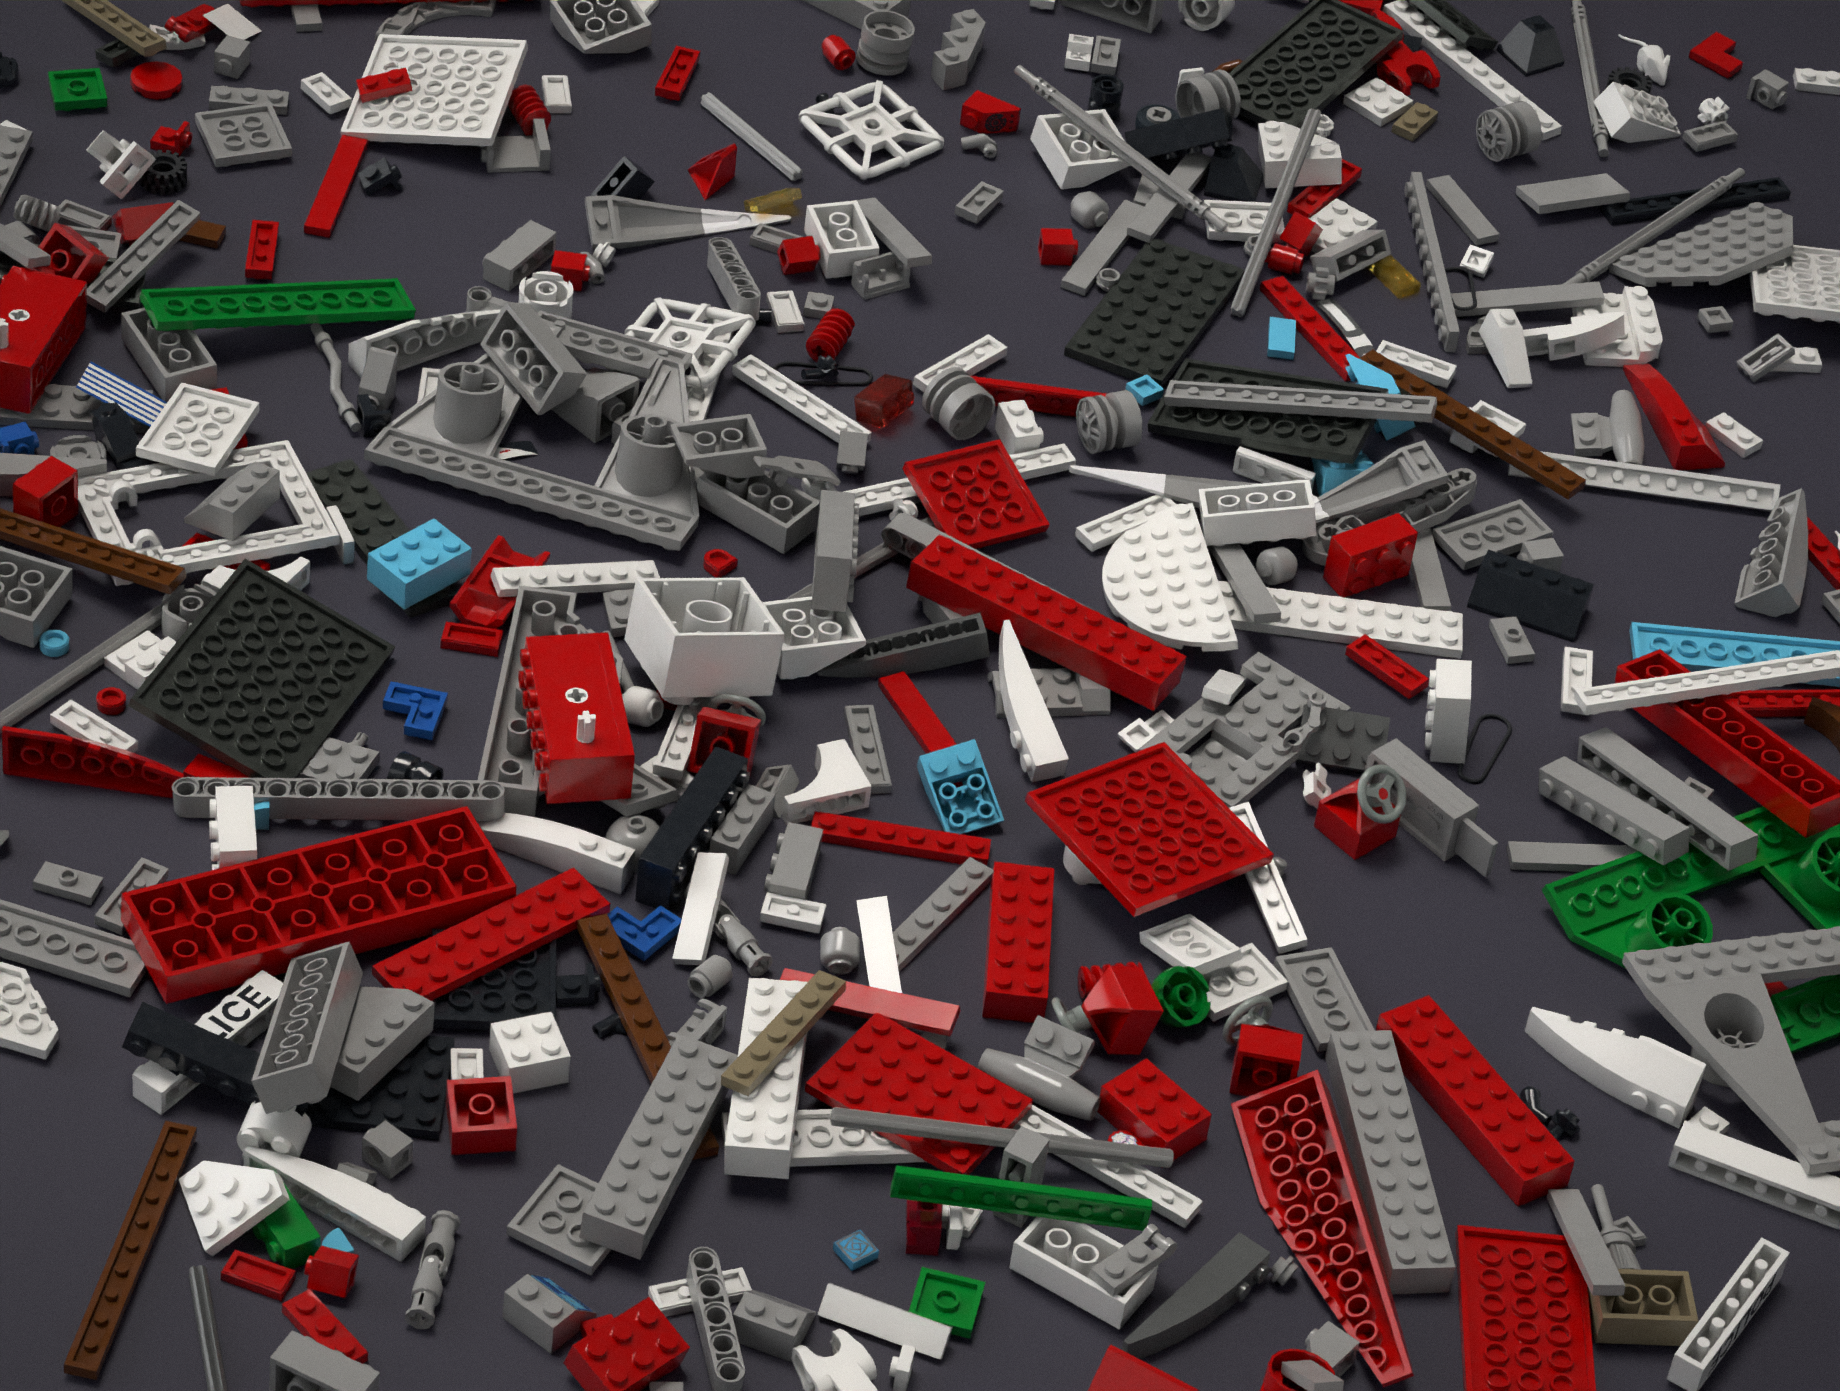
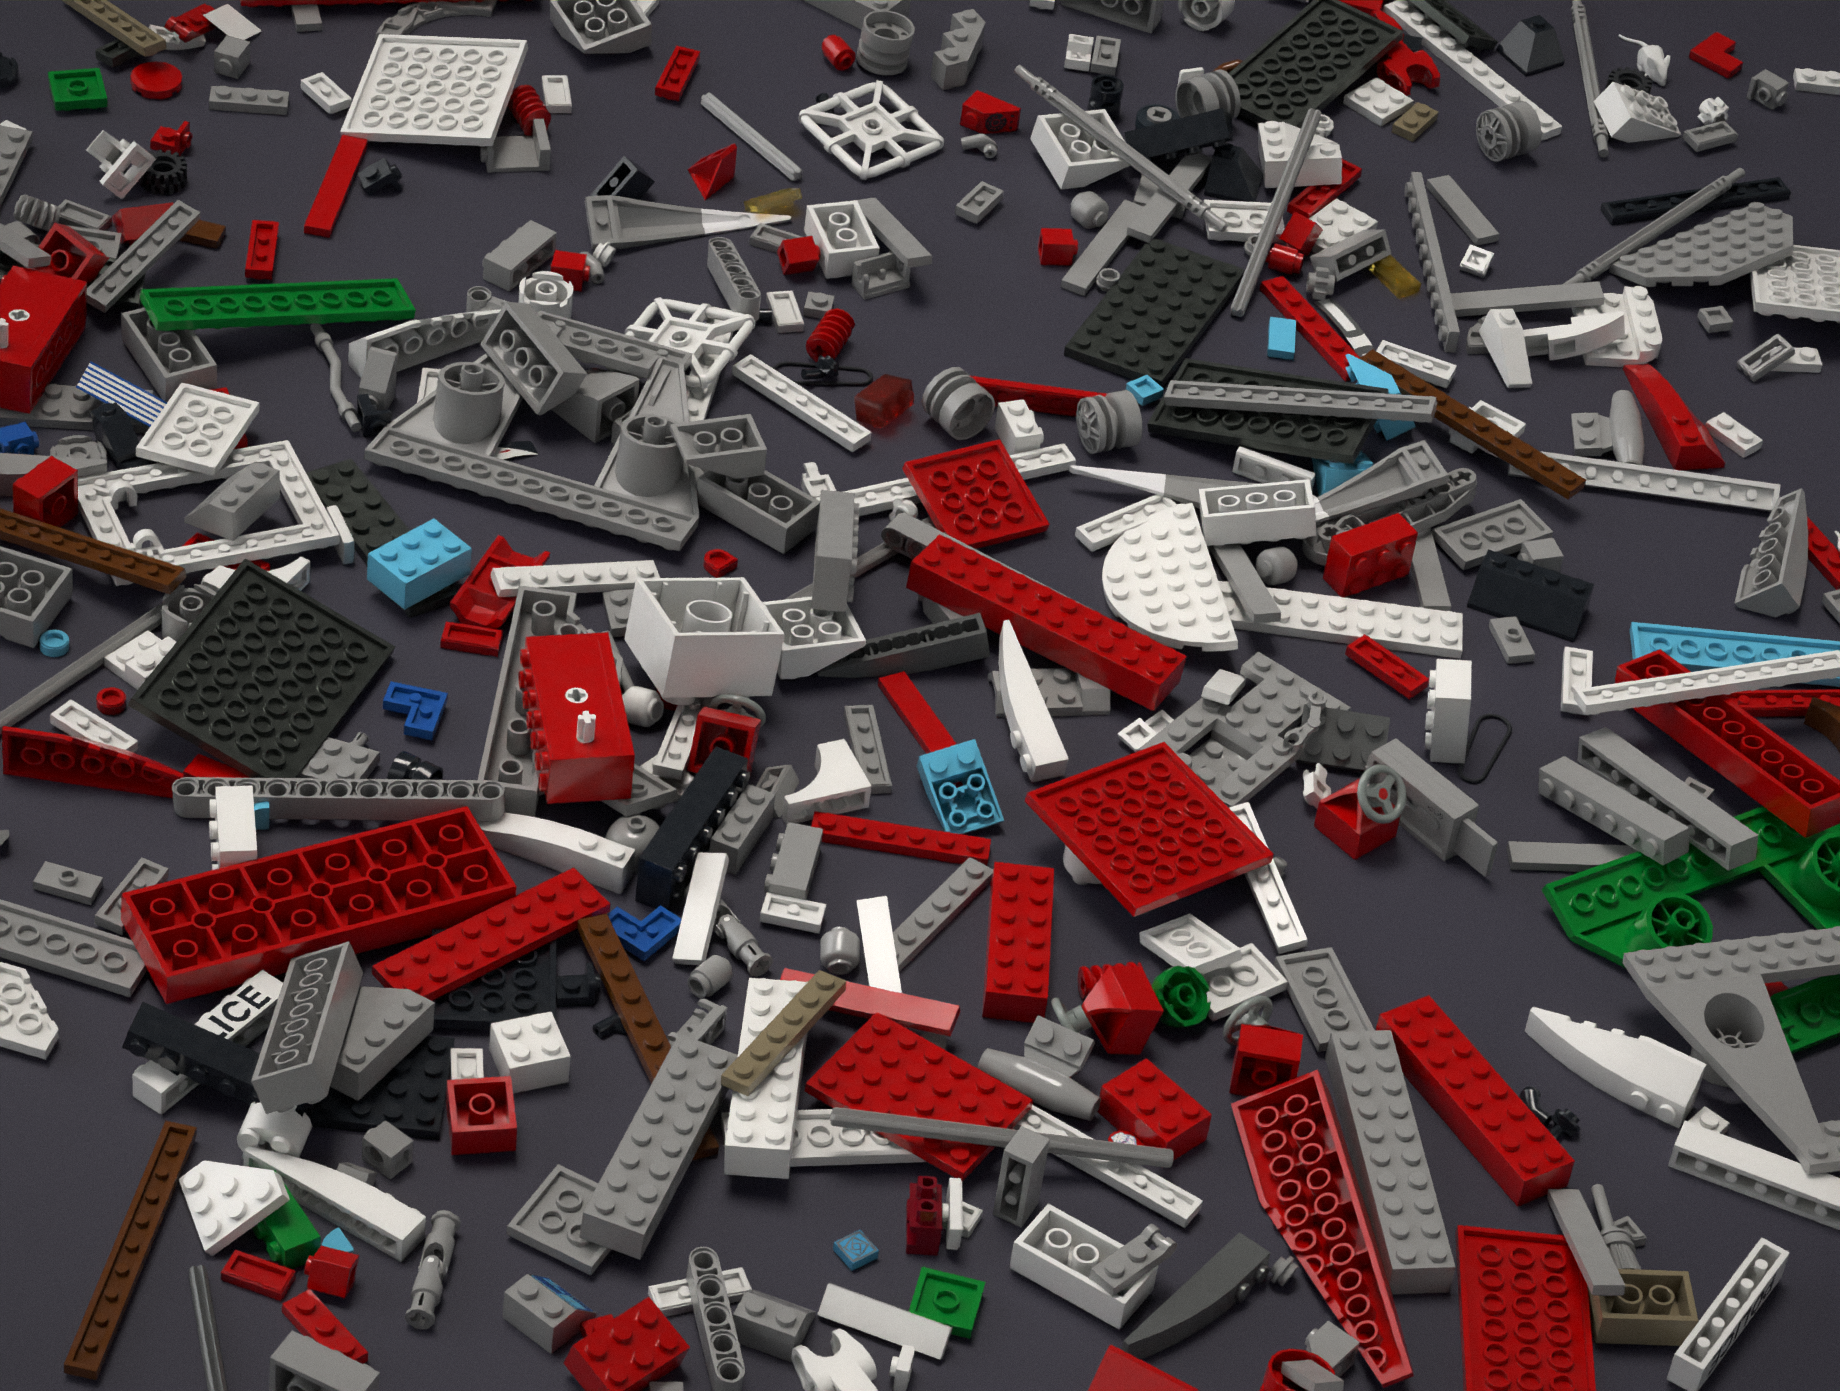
light grey plate [195,102,292,167] -> none
red plate [356,68,413,103] -> none
light grey piece [753,455,841,487] -> none
light grey brick [836,431,868,474] -> none
green tile [890,1165,1152,1231] -> none
white plate [913,334,1008,392] -> none
black piece [1445,267,1477,311] -> none
light grey tile [1516,173,1630,214] -> none

